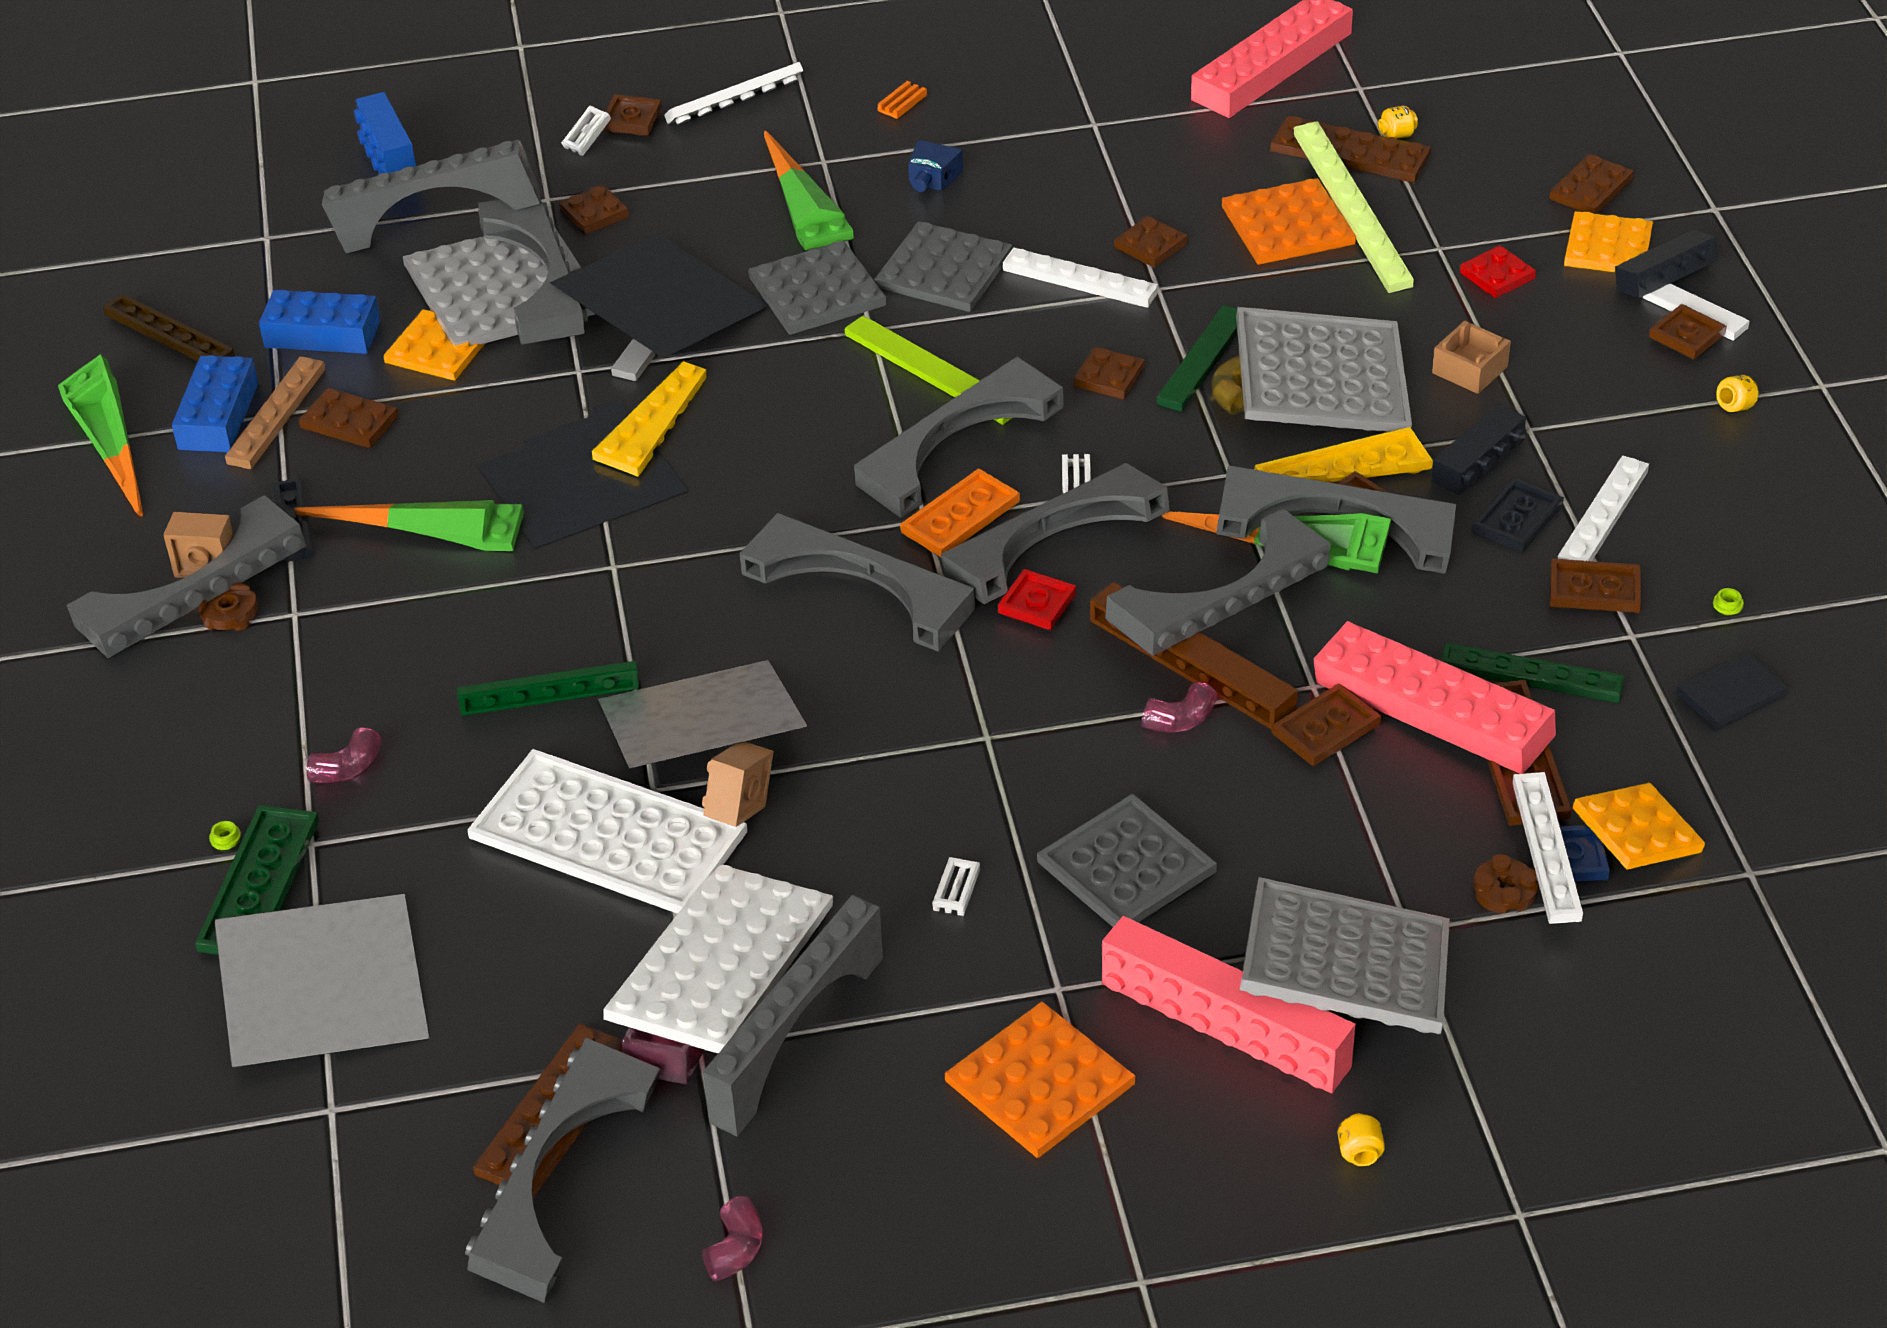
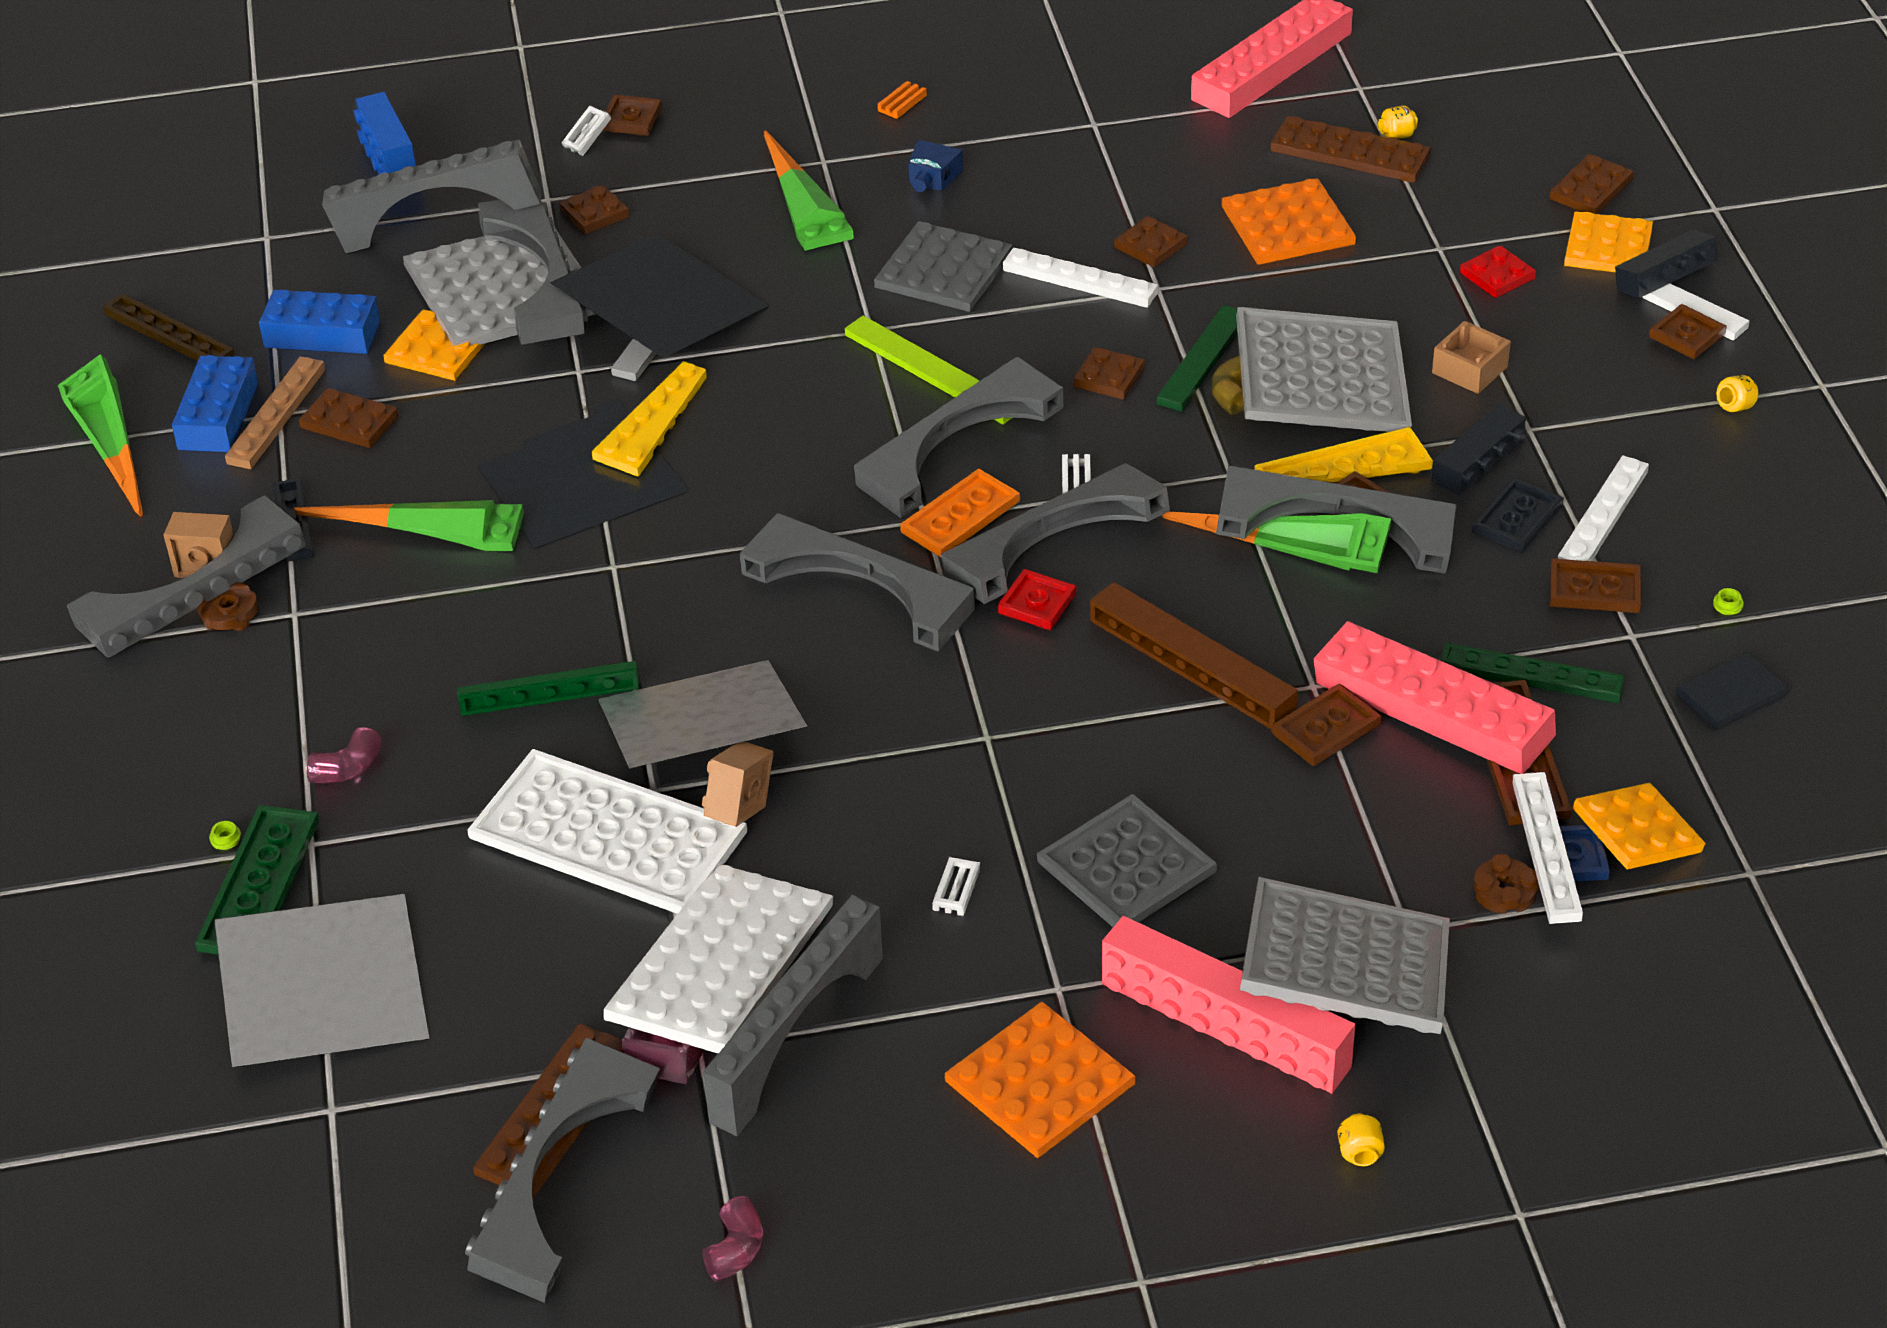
white plate [664,62,803,125] -> none
dark grey plate [748,240,886,335] -> none
dark grey arch [1105,509,1331,656] -> none
clear pink cylinder [1141,682,1217,733] -> none
yellowish green plate [1294,121,1414,293] -> none

